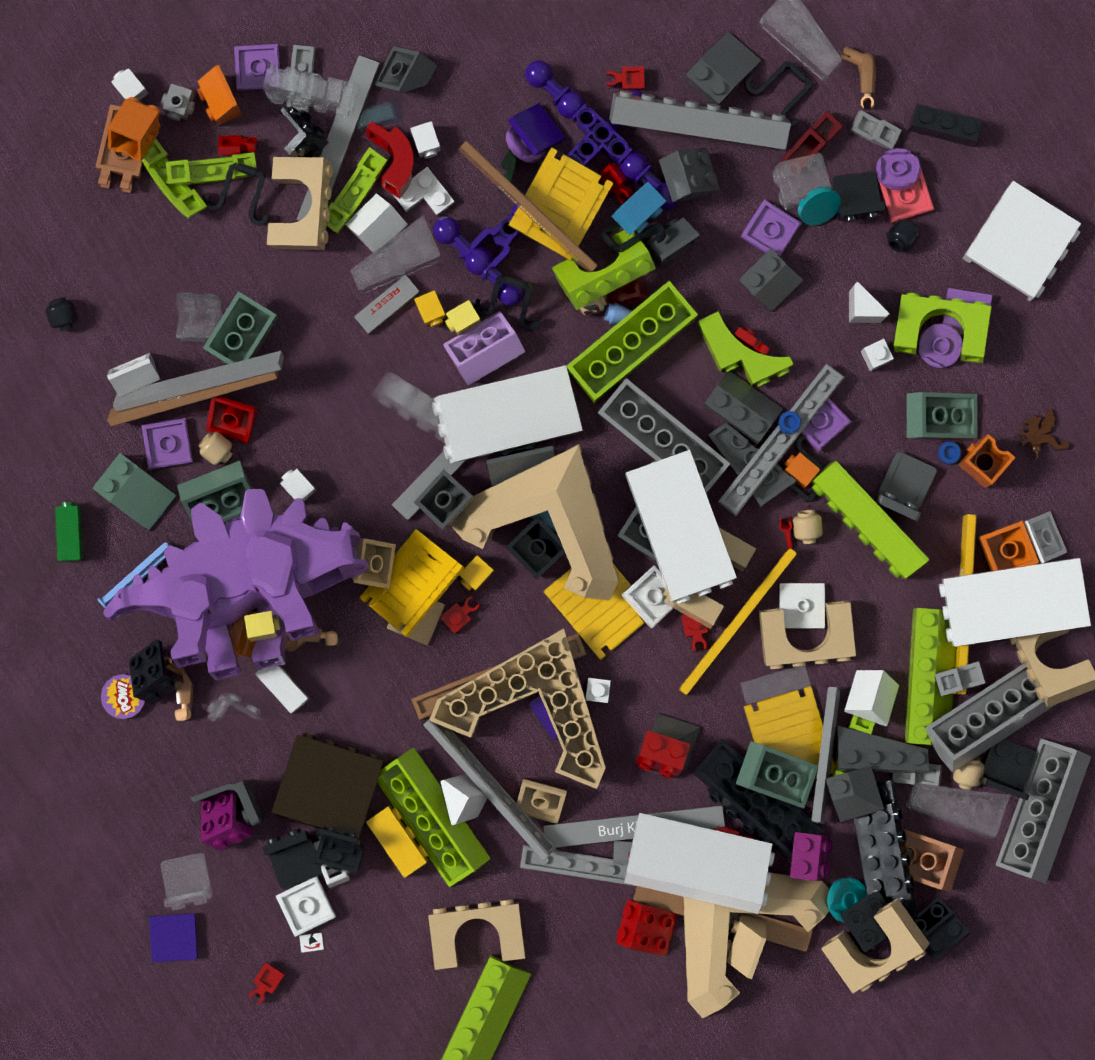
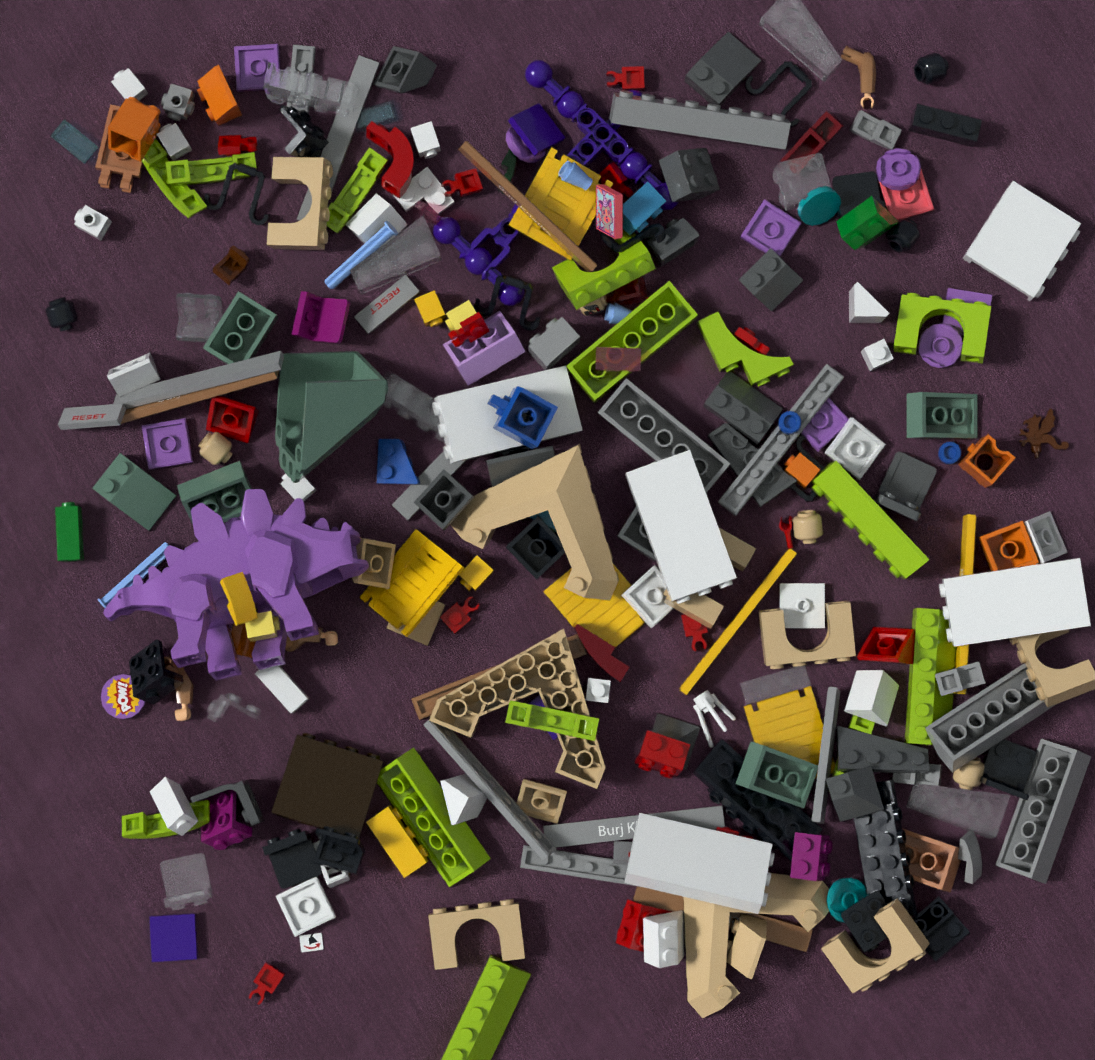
none -> clear light blue tile [50,119,98,164]
none -> light grey tile [58,403,126,430]
none -> white brick [74,205,112,241]
none -> lime slope [122,800,210,839]
none -> white brick [150,777,198,836]
none -> white brick [157,123,192,161]
none -> reddish brown bracket [212,245,250,285]
none -> yellow slope [220,572,258,626]
none -> sand green windscreen [275,351,388,483]
none -> magenta bracket [291,291,350,344]
none -> light blue axle [324,221,398,289]
none -> blue wing [377,439,420,485]
none -> clear pink tile [413,201,441,226]
none -> red plate [441,168,483,197]
none -> red plate [448,312,490,347]
none -> blue hinge [487,386,558,449]
none -> lime slope [505,700,599,741]
none -> light grey brick [528,317,580,370]
none -> light blue cone [558,161,593,191]
none -> dark red slope [573,623,629,682]
none -> clear pink tile [595,347,641,372]
none -> tile [596,184,623,239]
none -> white slope [643,910,685,968]
none -> white plant [693,690,736,748]
none -> white plate [825,417,886,480]
none -> green slope [836,196,898,250]
none -> red slope [857,627,915,664]
none -> black head [914,53,949,85]
none -> light grey slope [958,830,982,884]

